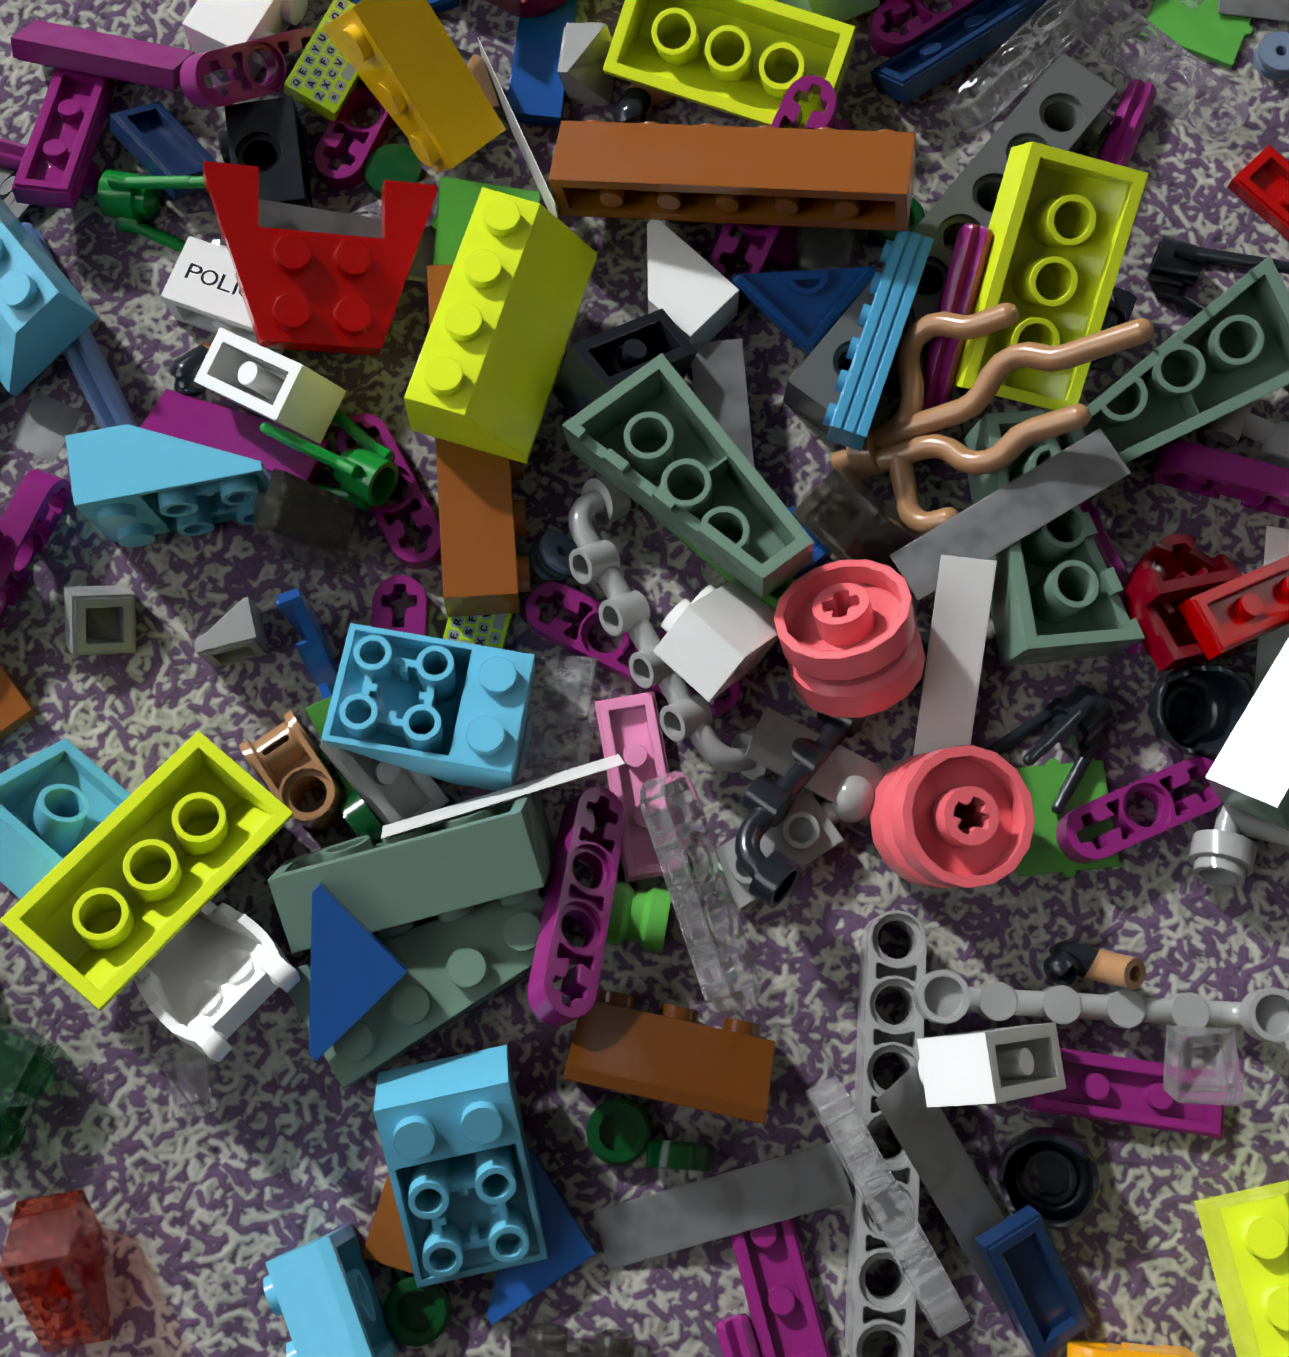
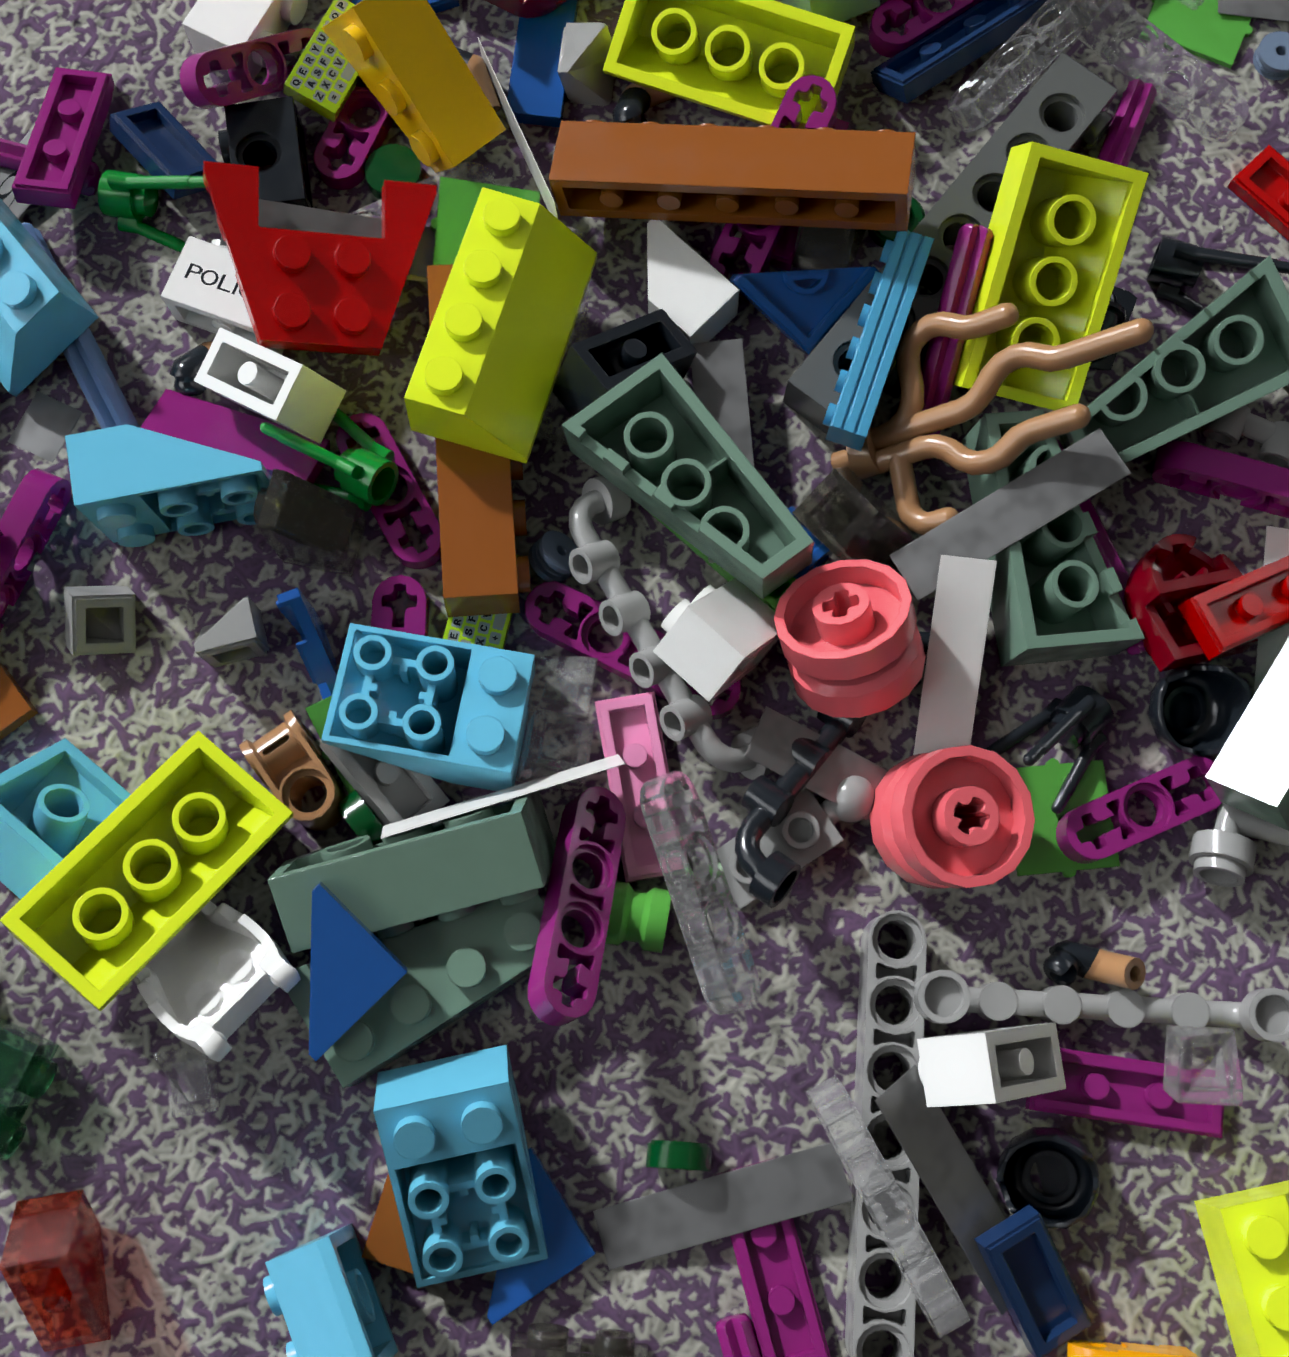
magenta tile [10,20,195,91] -> none
dark green tile [383,1274,452,1347] -> none
reddish brown slope [563,989,775,1124] -> none
dark green tile [586,1098,651,1165] -> none

